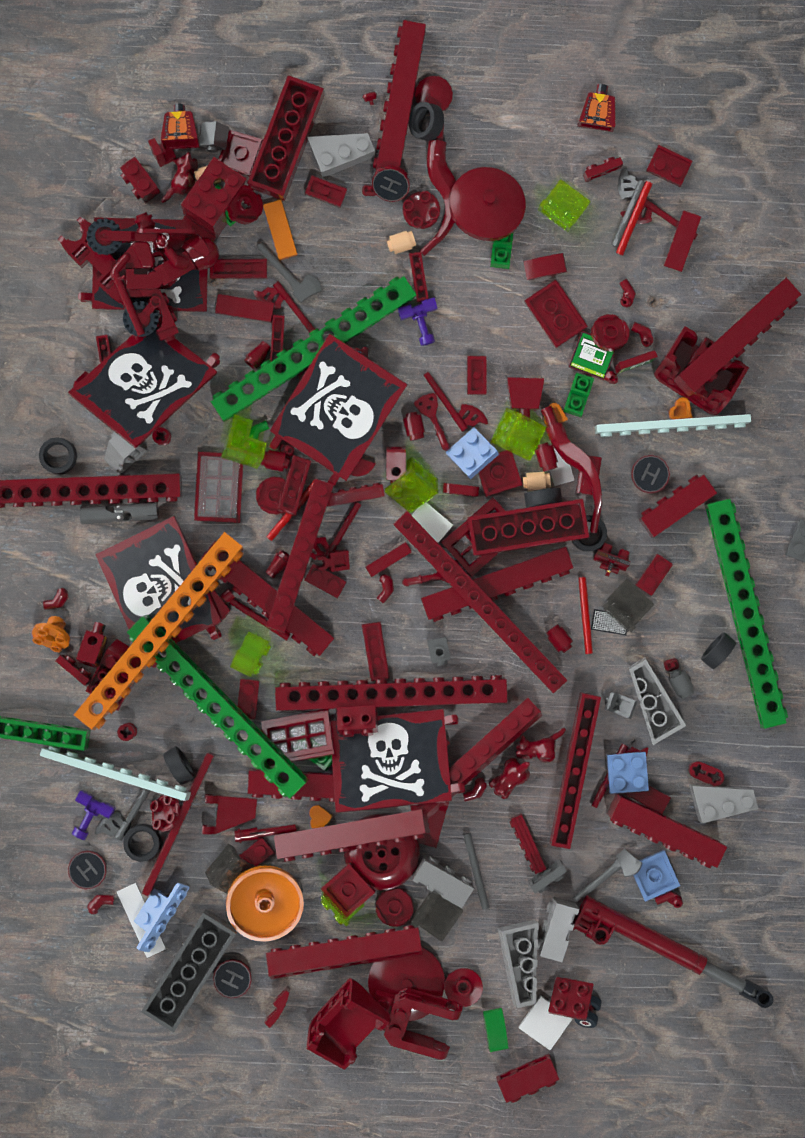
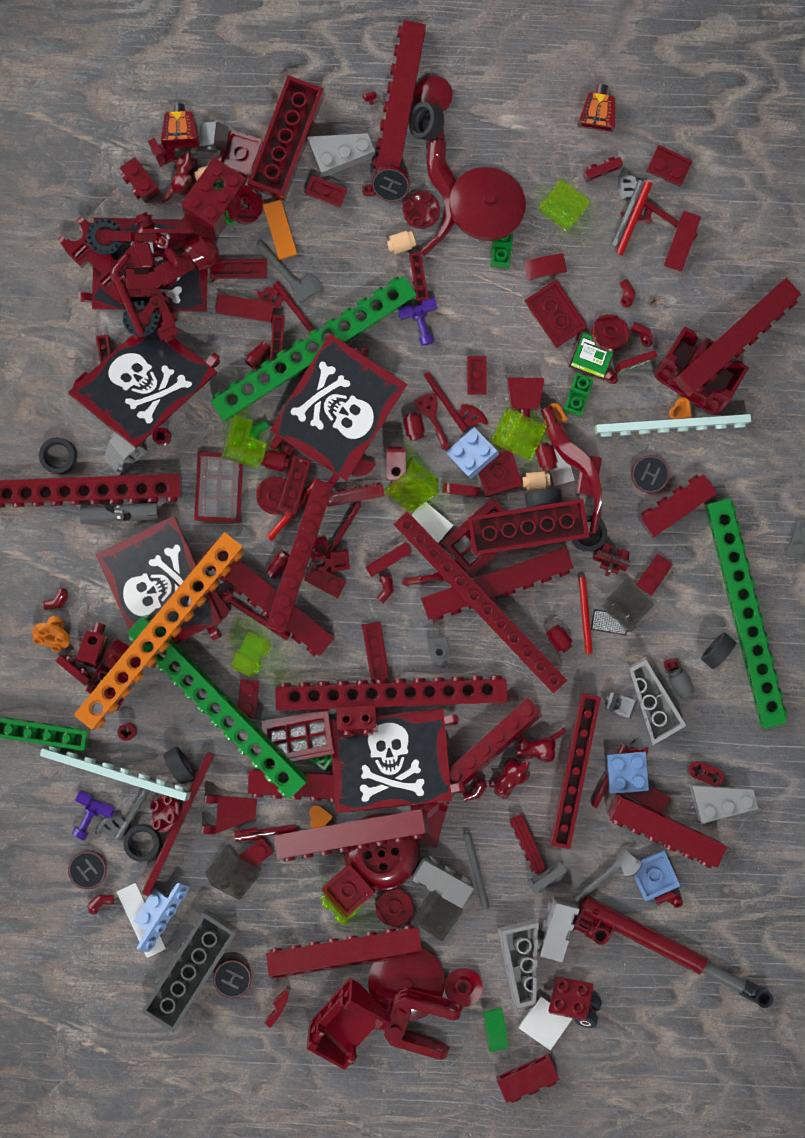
orange dish [226,866,304,941] -> none

